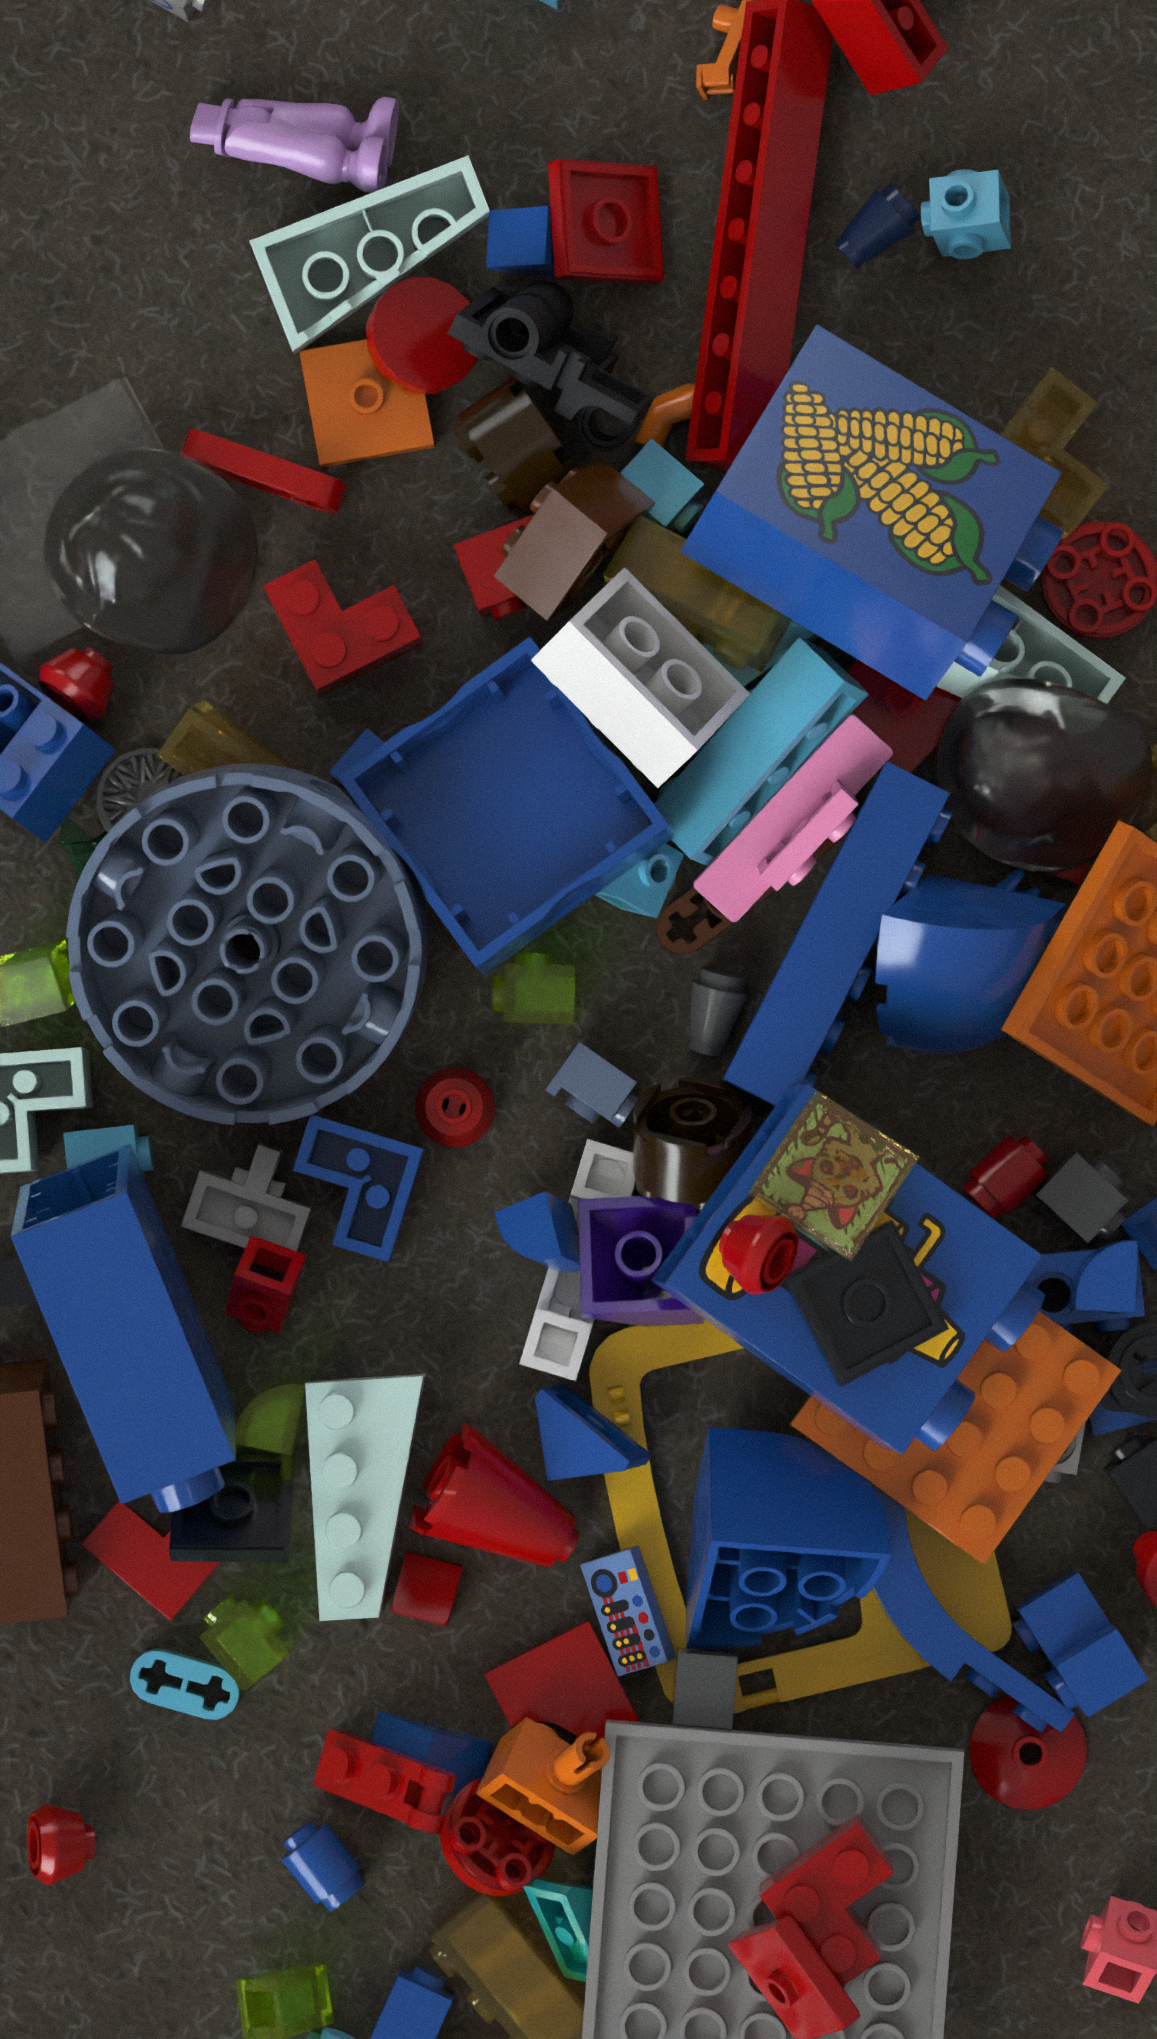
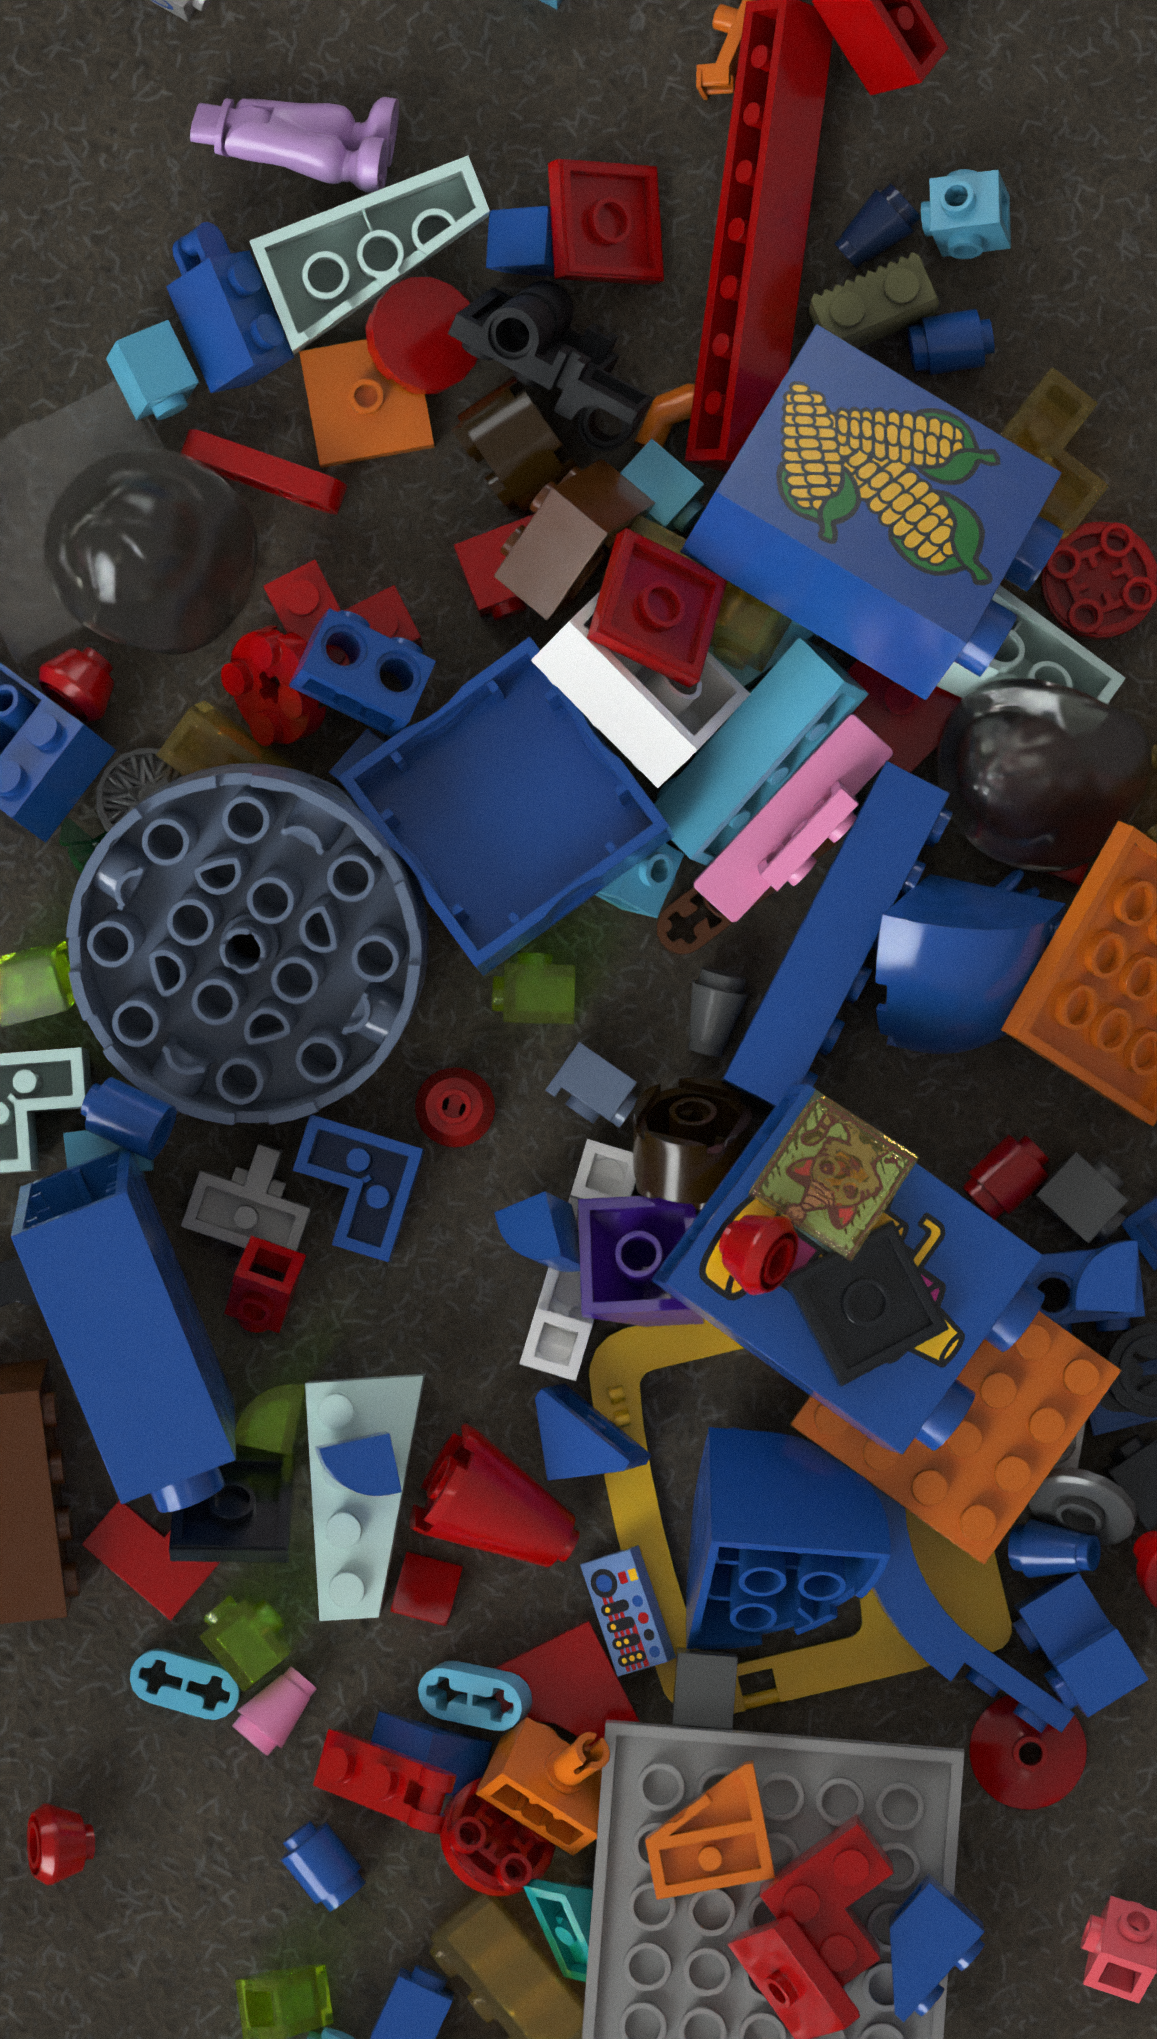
none -> blue brick [81,1077,177,1160]
none -> medium azure brick [106,320,199,421]
none -> blue brick [166,222,294,393]
none -> red plate [221,625,326,746]
none -> bright pink cone [232,1666,317,1756]
none -> blue brick [289,608,436,737]
none -> blue brick [315,1431,402,1496]
none -> medium azure beam [418,1661,533,1731]
none -> red plate [587,528,727,688]
none -> orange wing [645,1760,775,1900]
none -> olive brick [808,252,939,348]
none -> blue slope [889,1873,985,2022]
none -> blue brick [907,309,995,375]
none -> blue cone [1008,1519,1101,1578]
none -> dark grey wheel [1029,1467,1138,1546]

